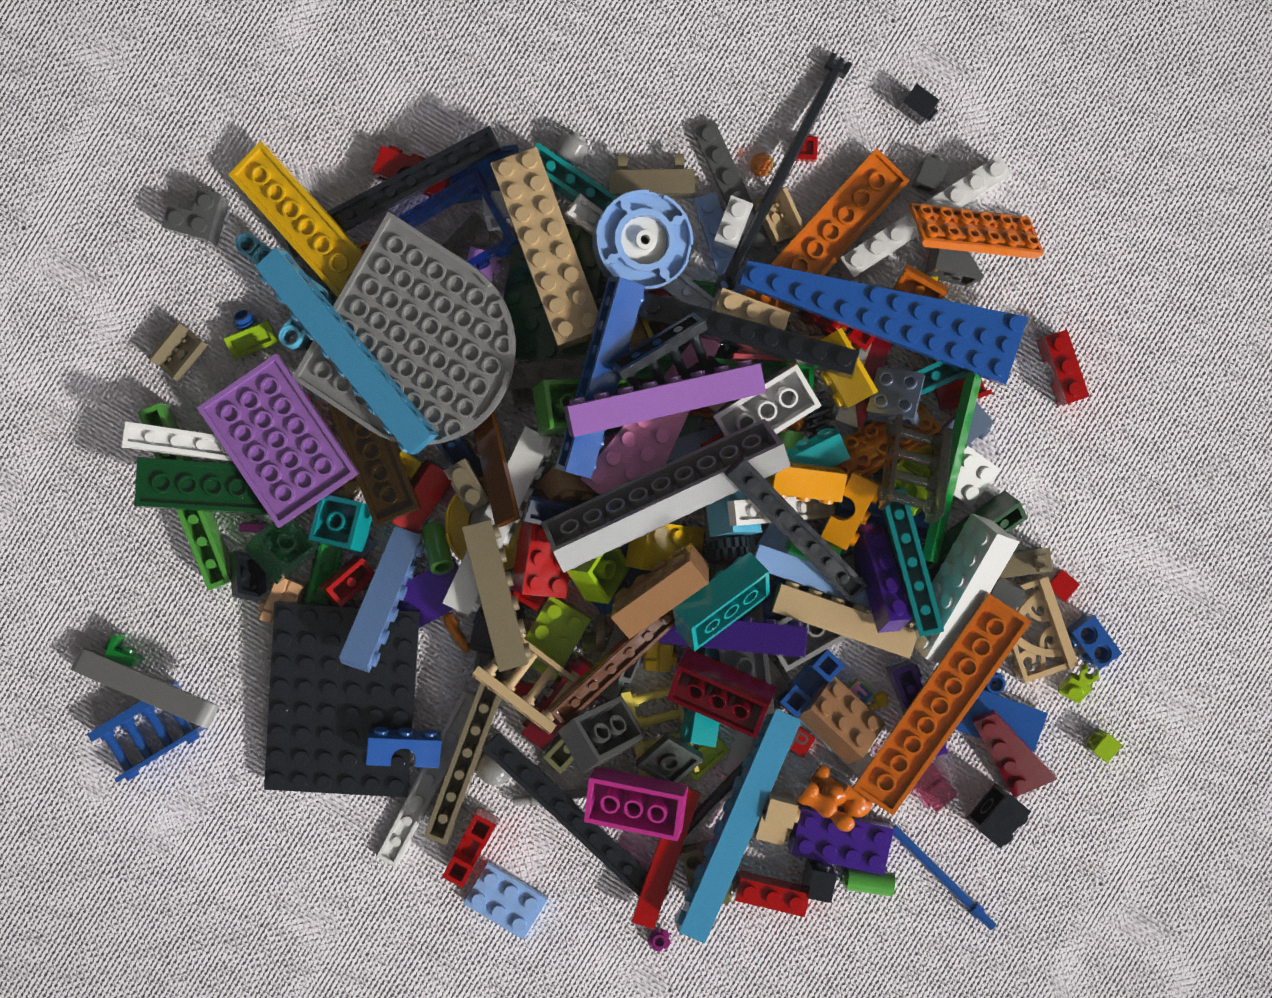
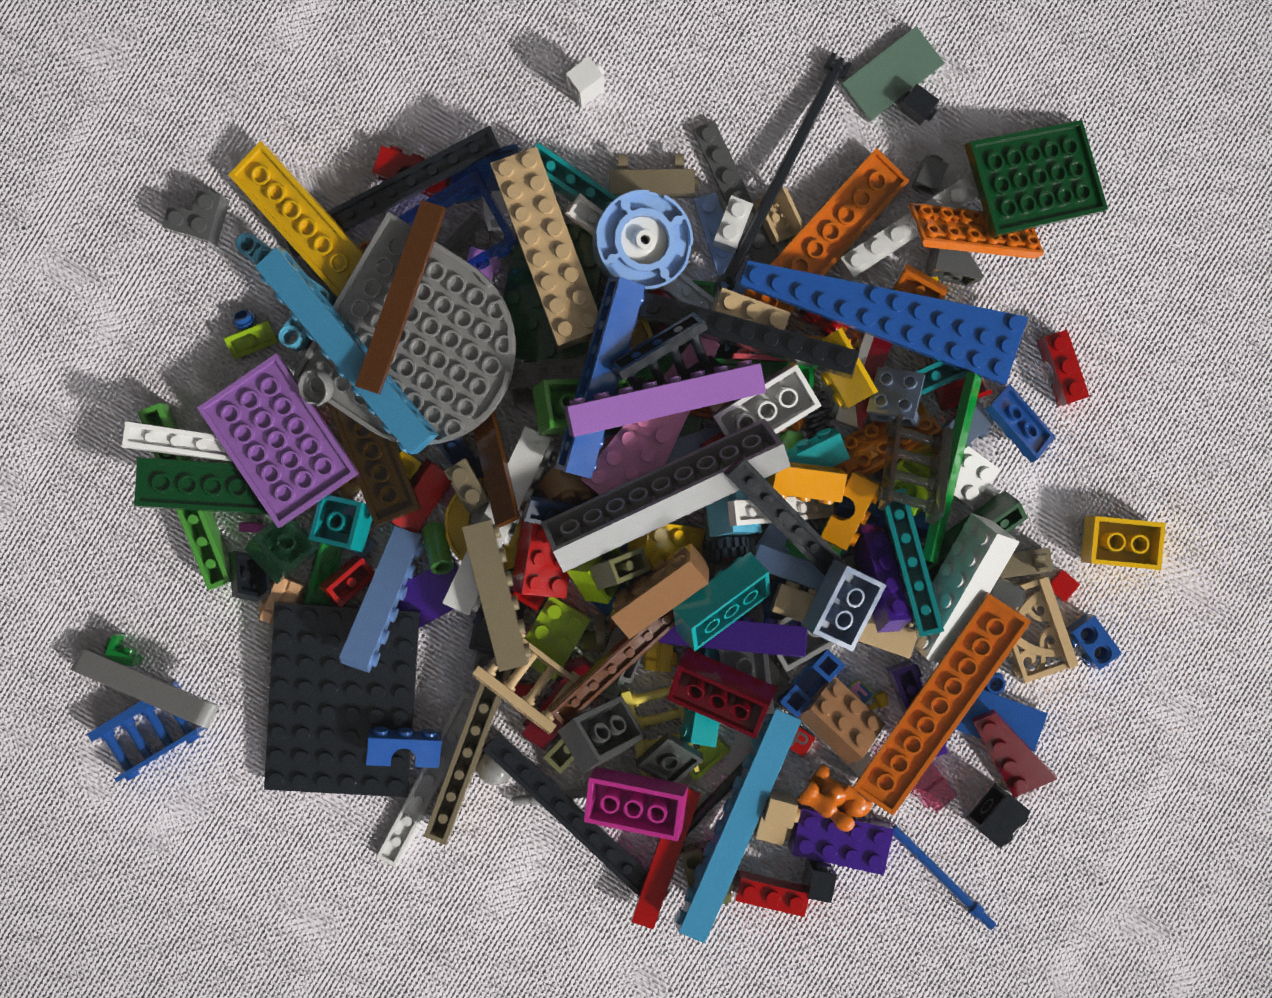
dark tan bracket [148,322,208,382] -> none
red arch [442,807,499,888] -> none
orange piece [443,612,469,653] -> none
light blue plate [463,861,548,940] -> none
light grey head [554,130,589,165] -> none
magenta plate [648,928,671,952] -> none
clear orange plate [750,153,774,177] -> none
red tile [794,136,818,162] -> none
bright green brick [840,867,895,897] -> none
red tile [847,329,875,352] -> none
lime plate [1058,663,1099,704] -> none
lime plate [1085,729,1123,763] -> none
none -> light grey hair [297,368,335,407]
none -> reddish brown tile [355,200,446,395]
none -> white brick [566,56,605,107]
none -> olive brick [590,547,651,590]
none -> sand blue brick [801,559,886,652]
none -> sand green tile [841,26,945,123]
none -> dark green plate [964,120,1108,238]
none -> blue plate [985,384,1055,463]
none -> yellow brick [1080,516,1166,570]

